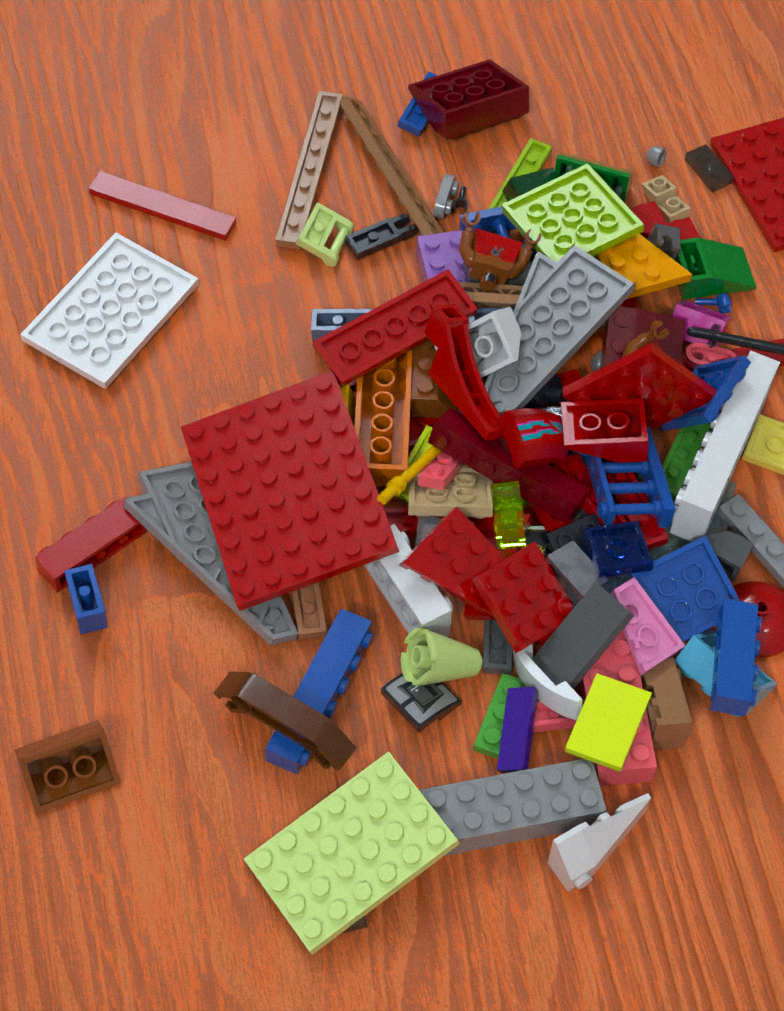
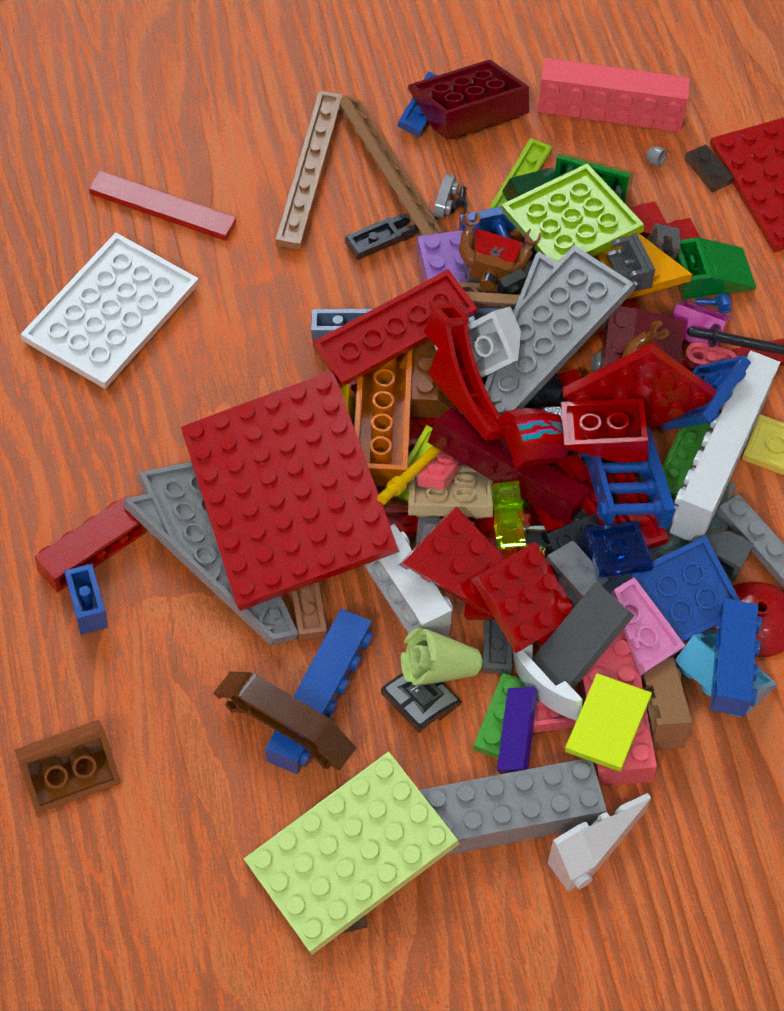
yellowish green plate [296,202,355,267] -> none
tan slope [642,175,691,223] -> none
none -> pearl dark grey plate [497,268,527,295]
none -> coral brick [537,58,690,132]
none -> dark grey hinge [607,233,655,291]

